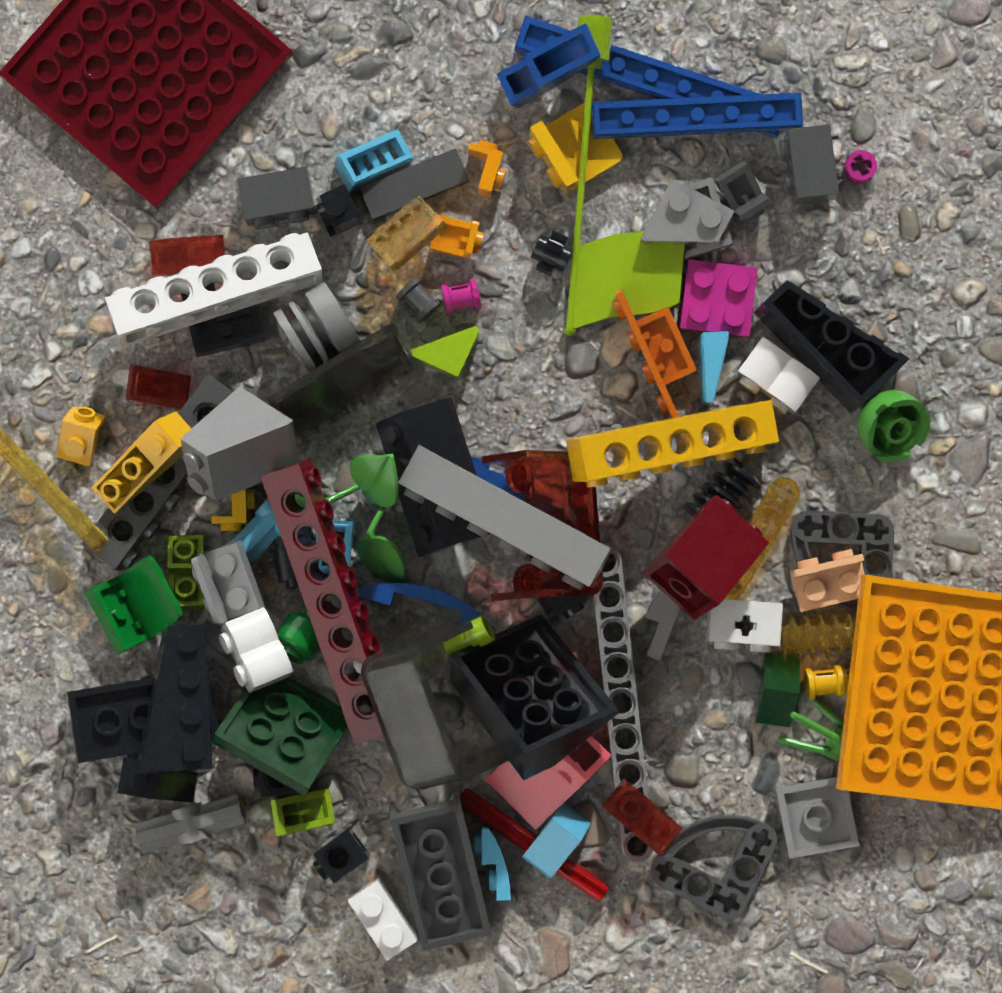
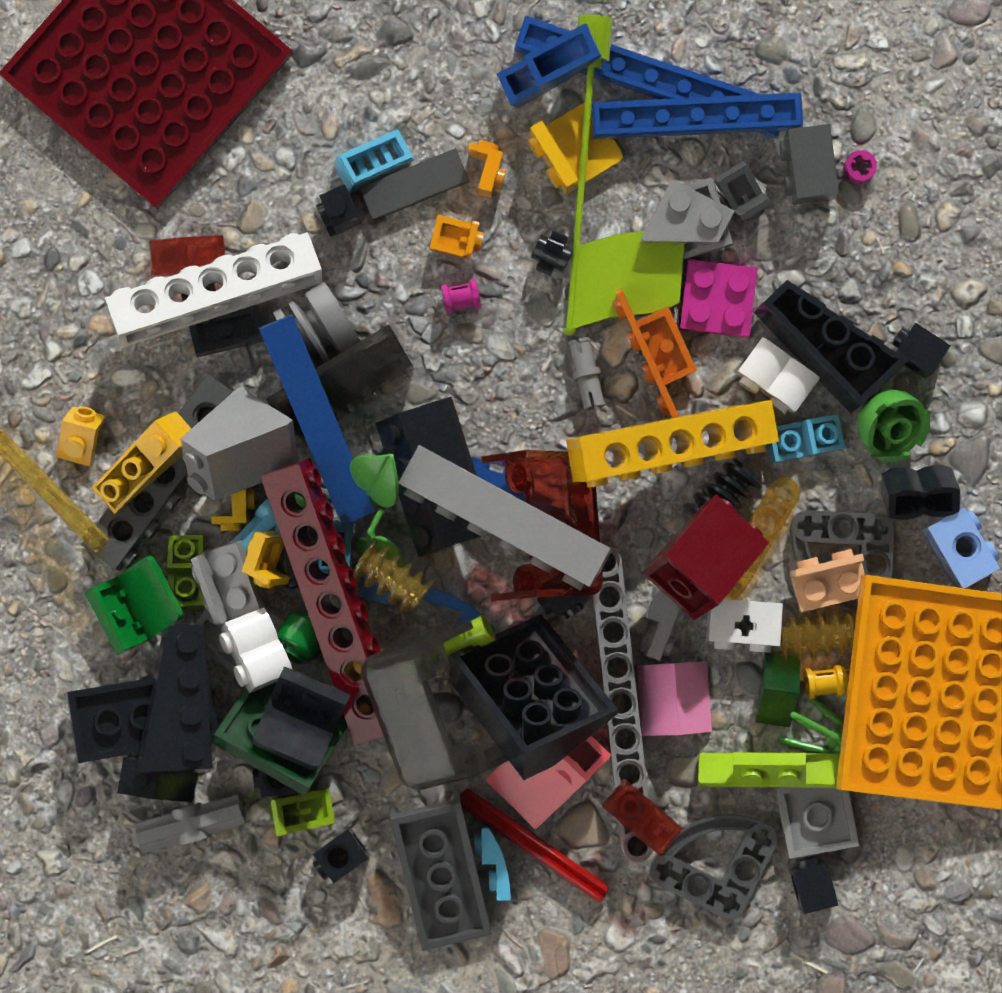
clear red slope [125,364,191,410] -> none
dark grey brick [237,166,317,229] -> none
white brick [347,876,419,961] -> none
clear yellow bracket [366,195,447,273] -> none
dark grey bush [396,277,442,324] -> none
lime slope [410,325,479,381] -> none
medium azure slope [522,802,591,879] -> none
medium azure slope [698,331,729,406] -> none
none -> yellow bracket [241,531,290,589]
none -> black bracket [252,666,350,770]
none -> blue tile [259,314,375,525]
none -> clear yellow piece [353,539,435,614]
none -> light grey pin [568,337,606,411]
none -> bright pink slope [636,661,712,736]
none -> lime bracket [698,752,840,788]
none -> medium azure slope [767,414,845,463]
none -> black brick [789,856,839,914]
none -> black brick [881,465,960,520]
none -> black brick [891,322,951,379]
none -> light blue brick [921,507,1000,588]

